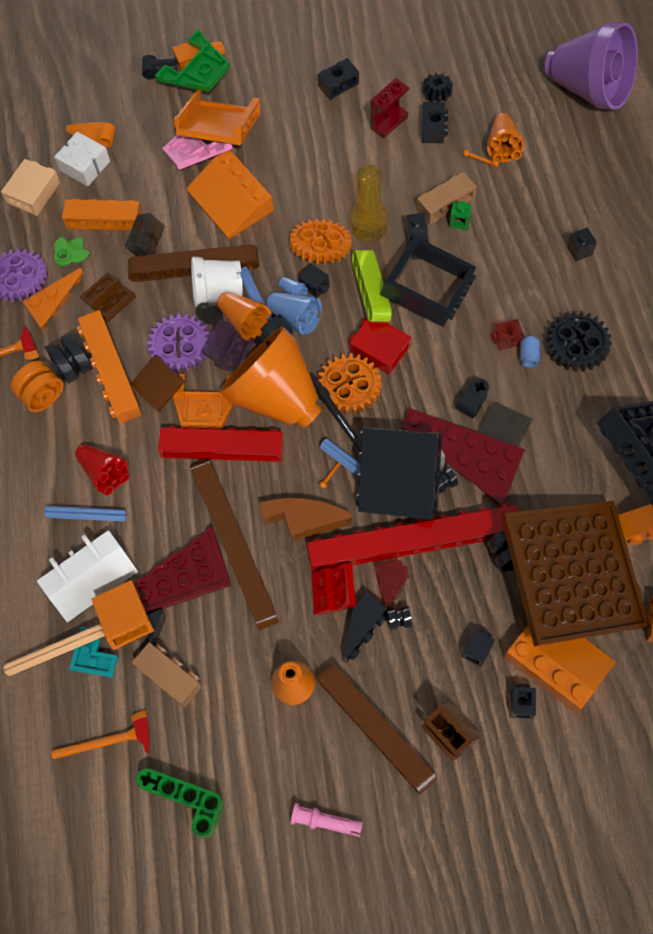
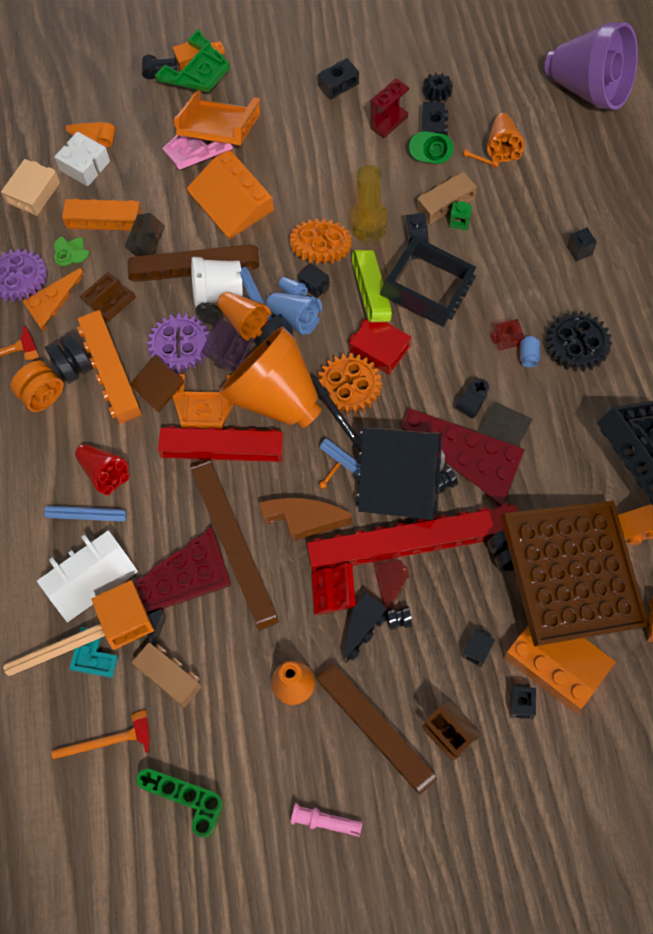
none -> green piece [409,131,454,164]

